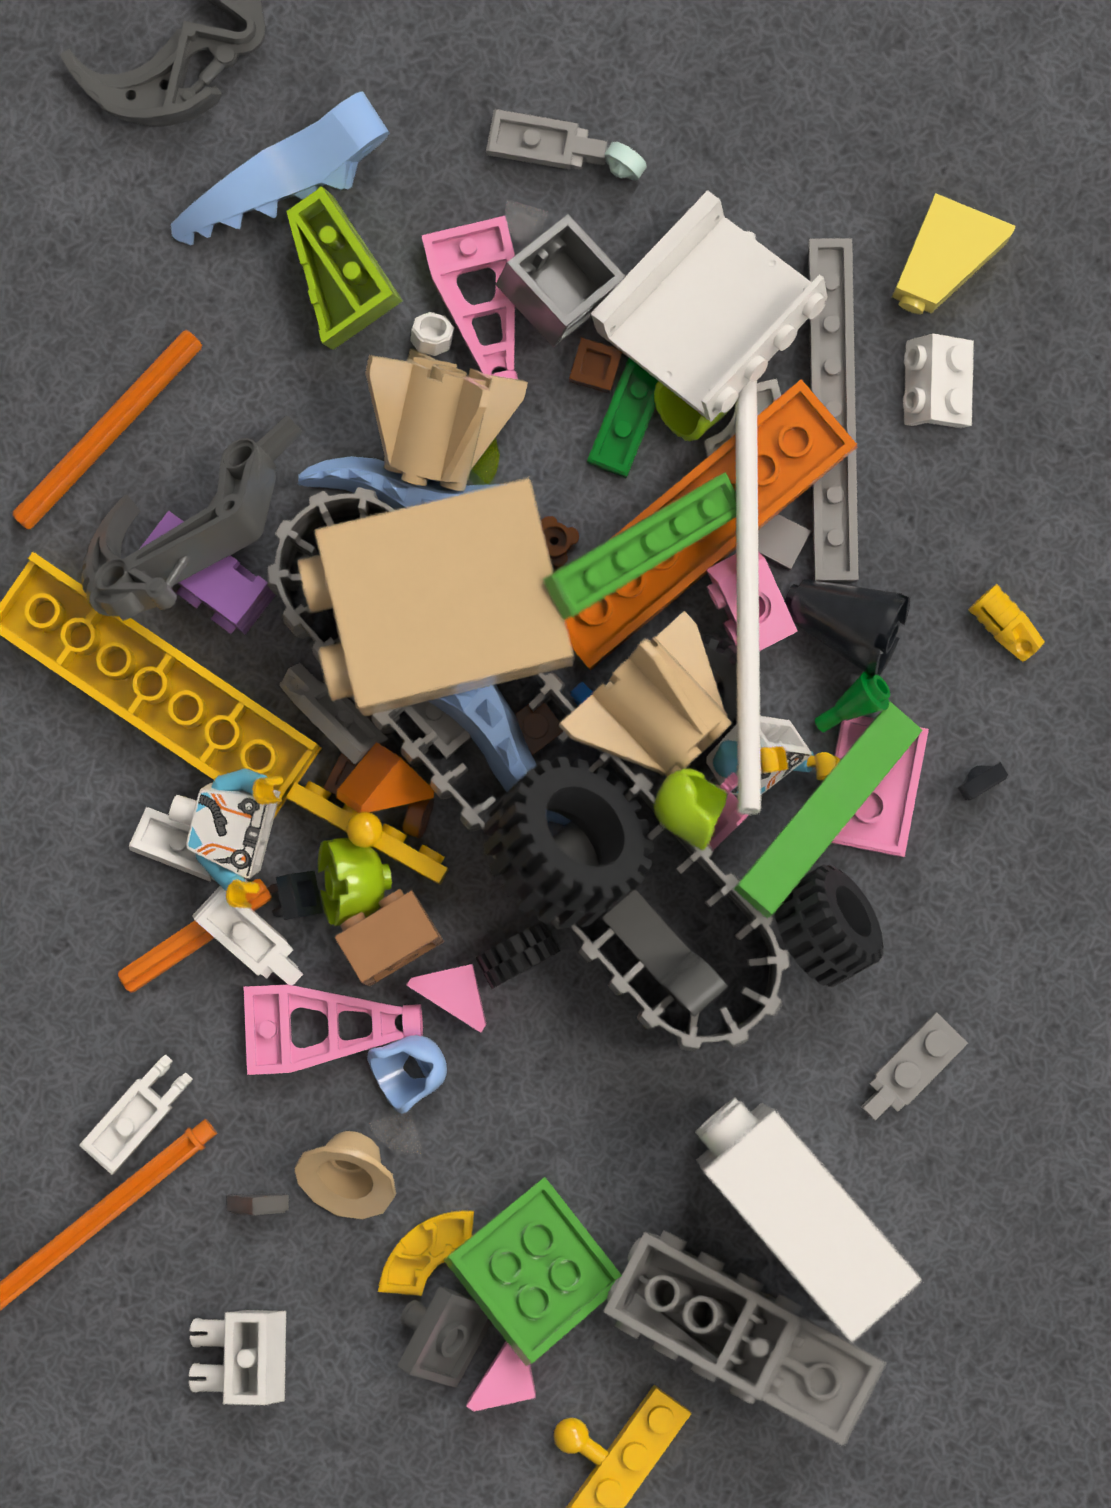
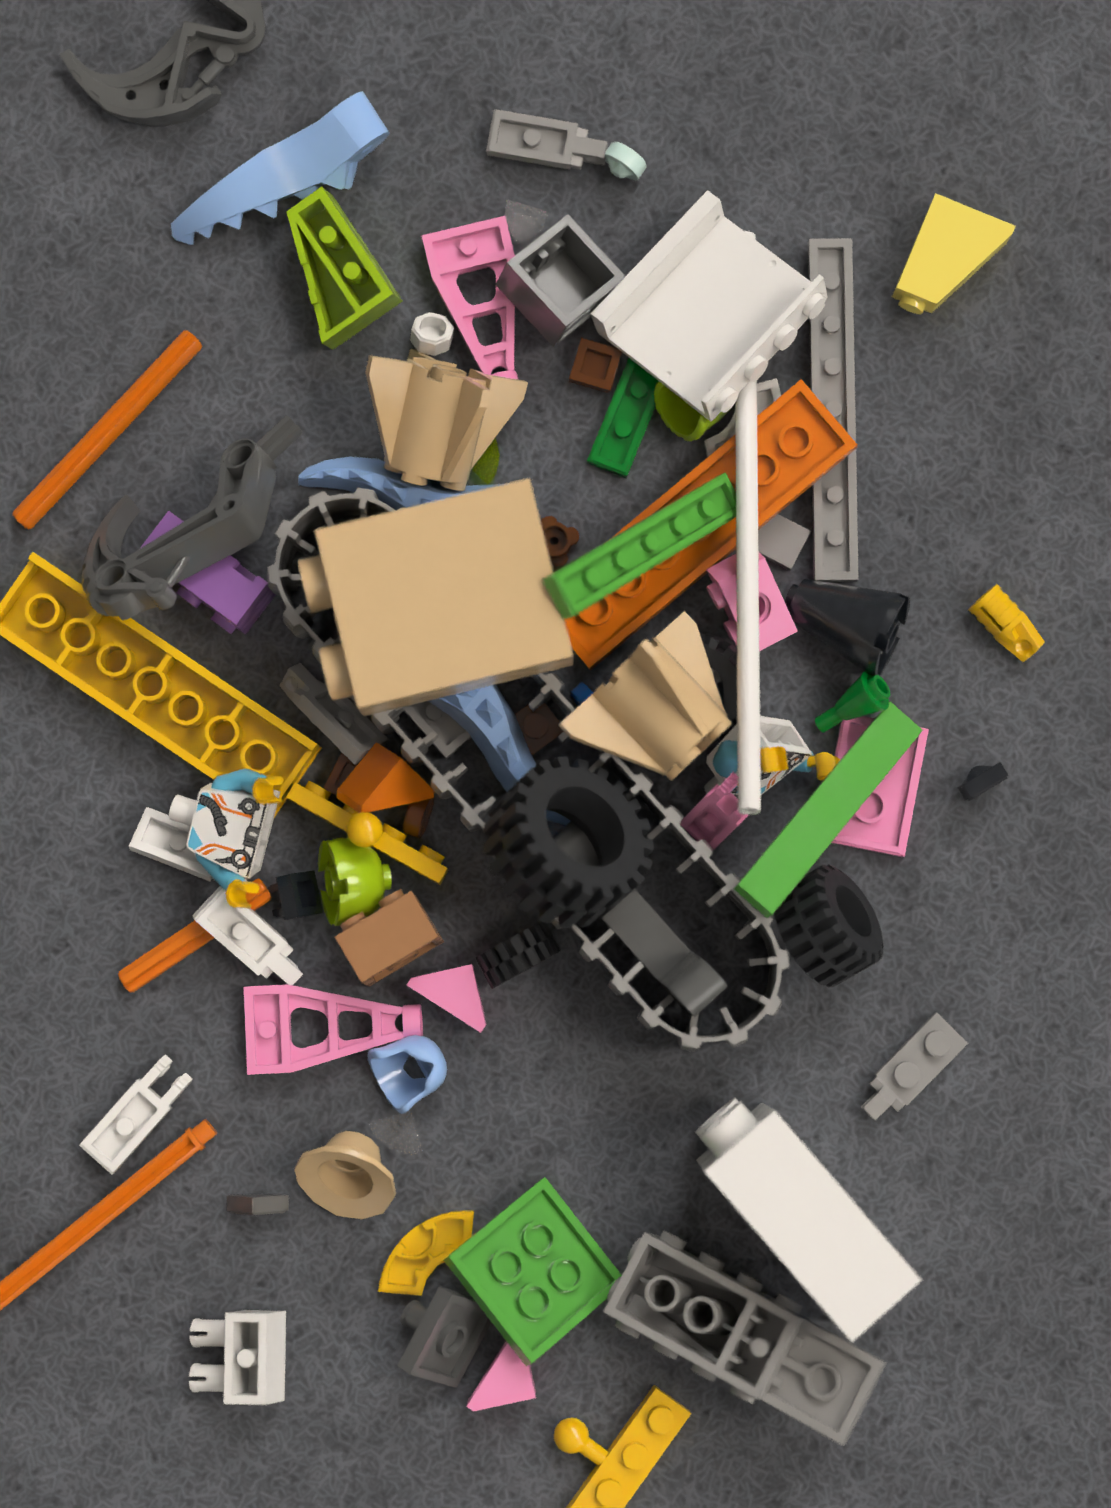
lime hair [654,769,728,851] -> none
white bracket [903,334,974,428] -> none

